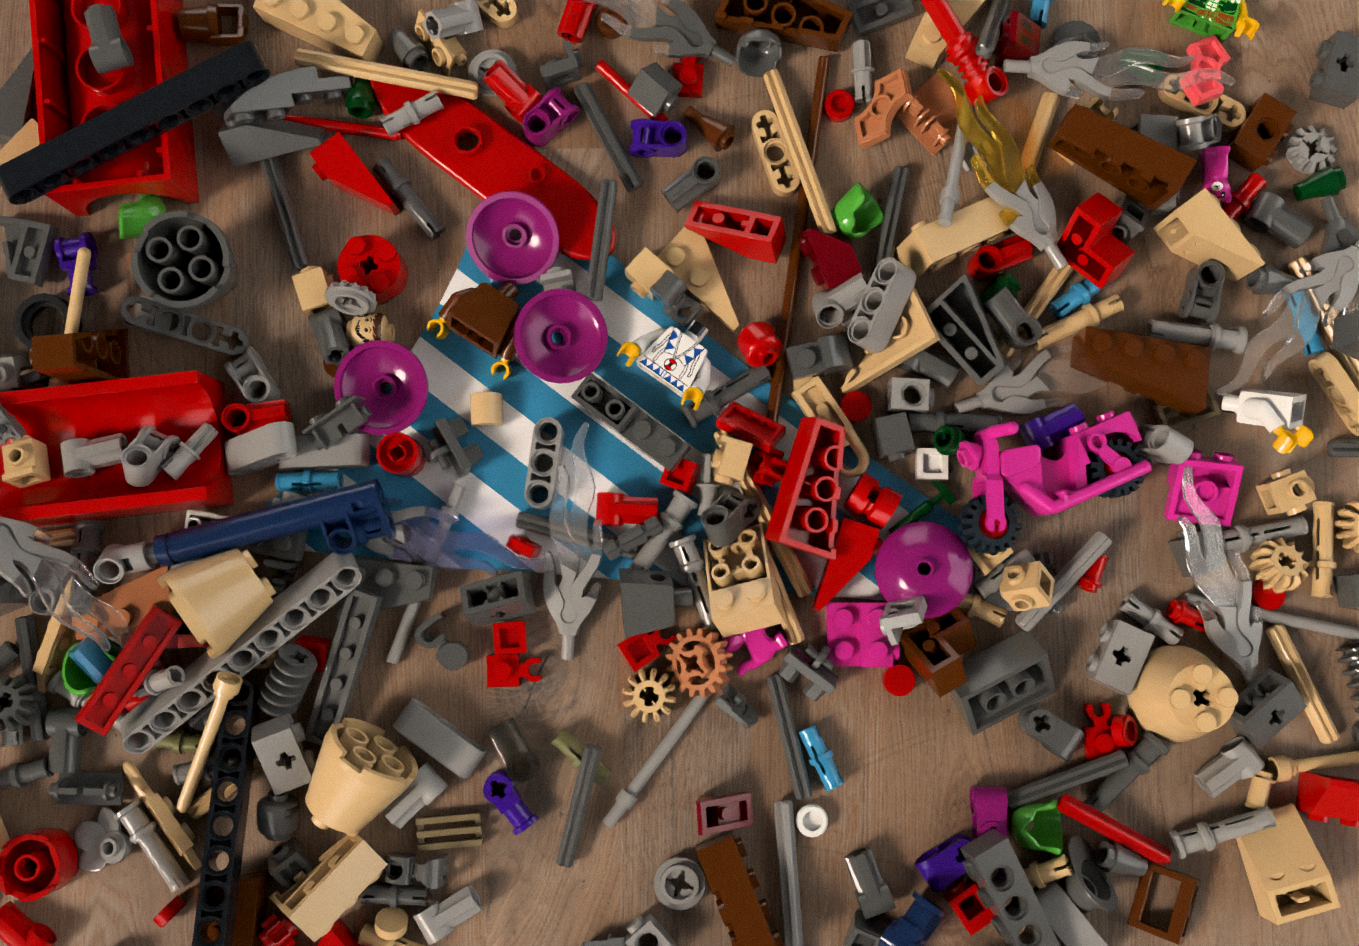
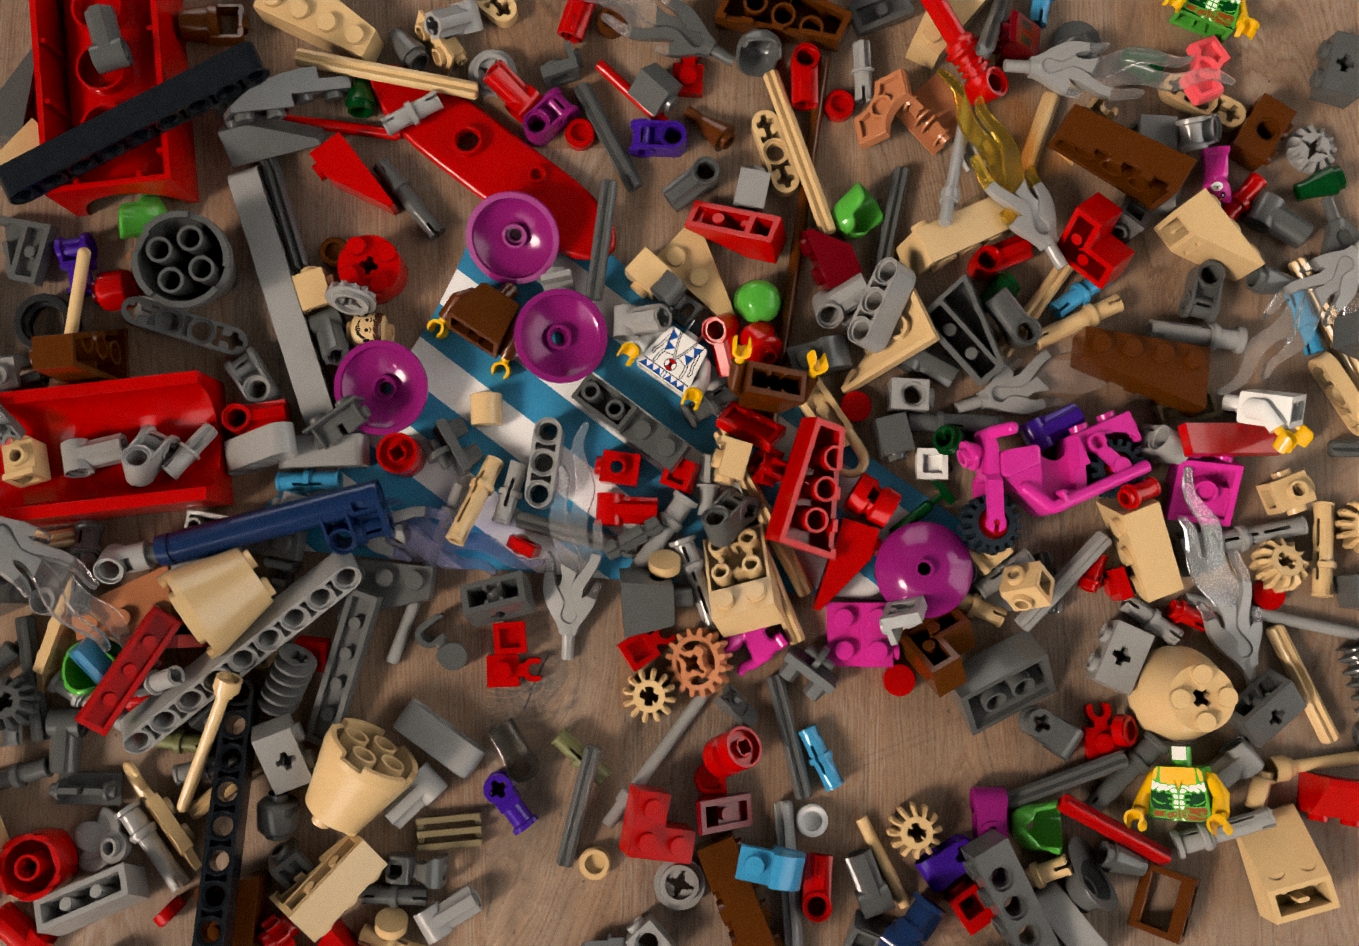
none -> light grey brick [33,862,150,936]
none -> red head [91,269,144,312]
none -> light grey beam [227,166,336,427]
none -> reddish brown tile [319,237,347,269]
none -> tan pin [445,455,505,546]
none -> light grey pin [491,460,528,526]
none -> red tile [565,118,596,151]
none -> tan tile [579,845,611,880]
none -> red brick [594,449,642,488]
none -> light grey piece [613,303,672,341]
none -> red brick [619,783,696,864]
none -> tan tile [648,549,681,578]
none -> red tile [694,763,727,795]
none -> red piece [702,313,741,378]
none -> red wheel [702,726,762,778]
none -> reddish brown torso [727,335,829,413]
none -> bright green hair [732,279,782,323]
none -> light grey brick [733,165,771,213]
none -> dark azure brick [735,843,806,892]
none -> red piece [789,42,820,111]
none -> red piece [800,852,833,923]
none -> tan bar [855,814,912,909]
none -> tan gear [886,802,943,859]
none -> tan wedge [1096,497,1184,603]
none -> red plate [1102,566,1135,601]
none -> red pin [1117,477,1161,509]
none -> torso [1123,745,1233,837]
none -> red tile [1177,423,1281,457]

